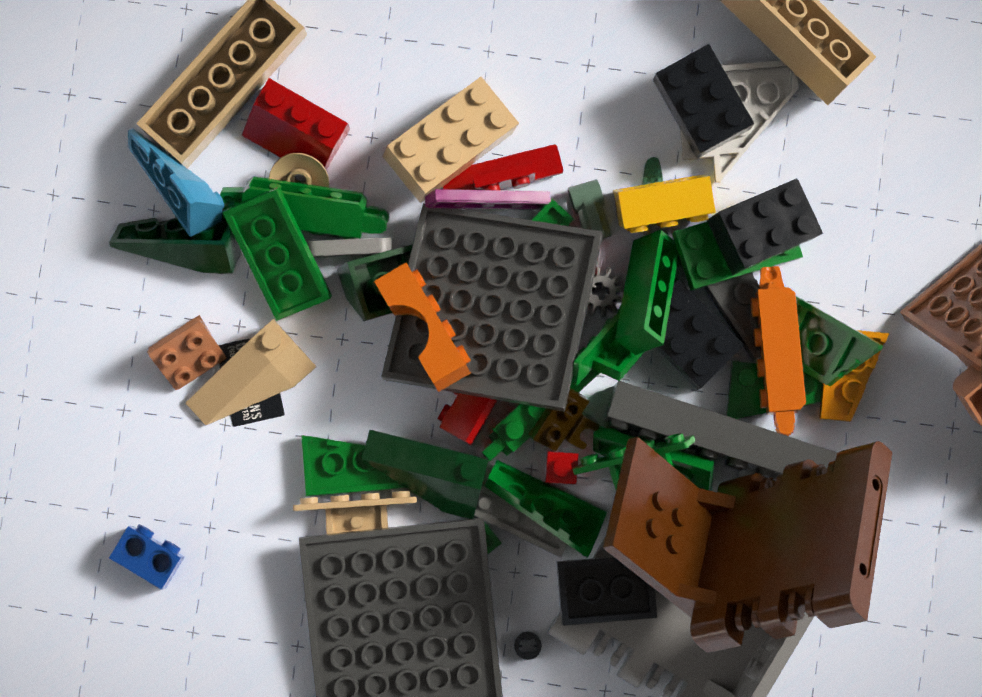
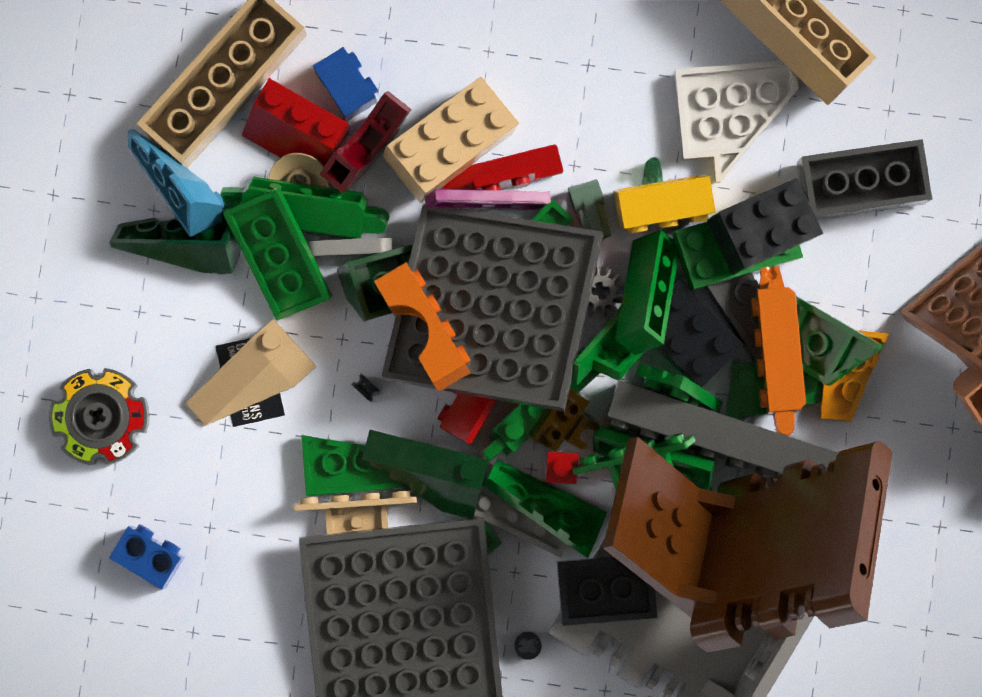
nougat bracket [147,315,226,390] -> none
black brick [653,44,755,159] -> none
none -> dark grey piece [49,368,150,465]
none -> blue brick [313,47,379,122]
none -> dark red arch [319,91,412,193]
none -> black bush [351,374,381,402]
none -> green wing [635,363,723,413]
none -> dark grey brick [797,139,933,220]

